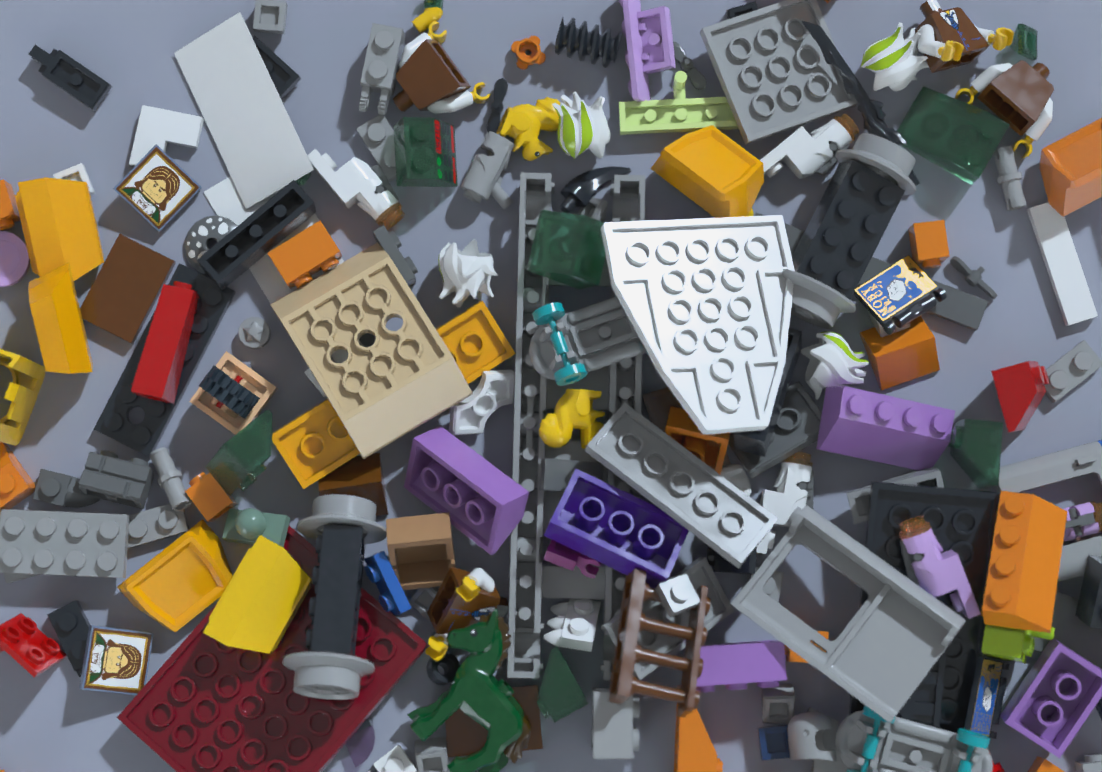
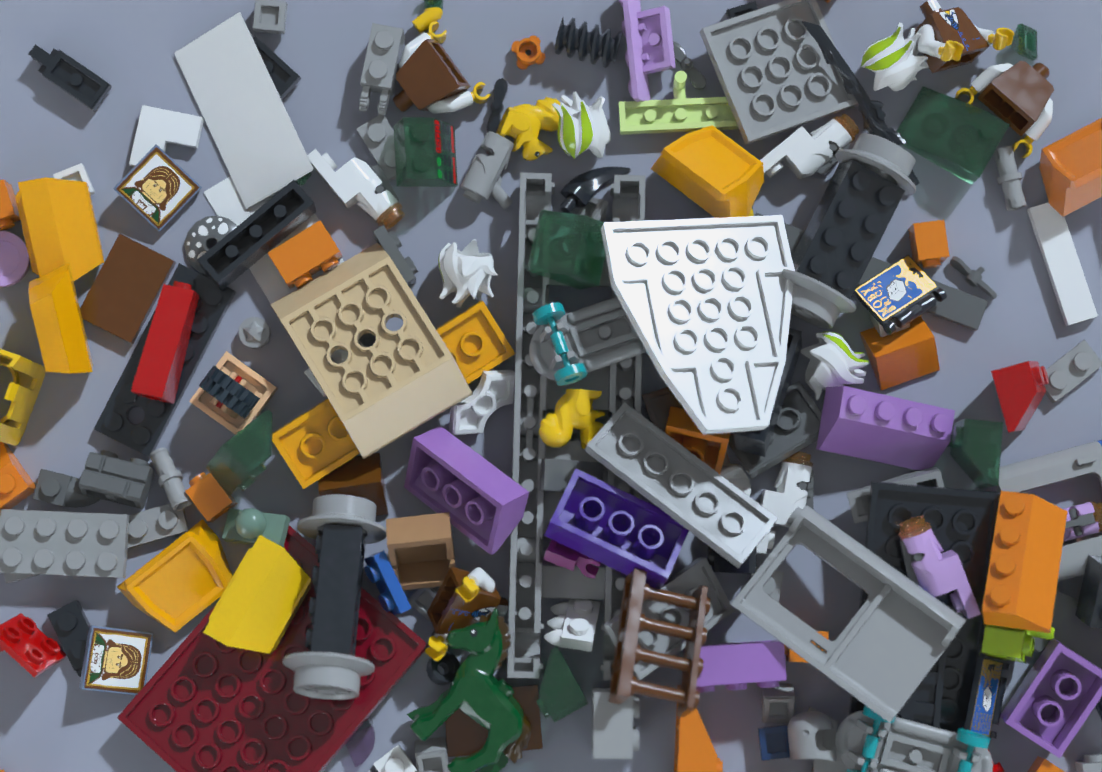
plate [655,574,701,617] -> none

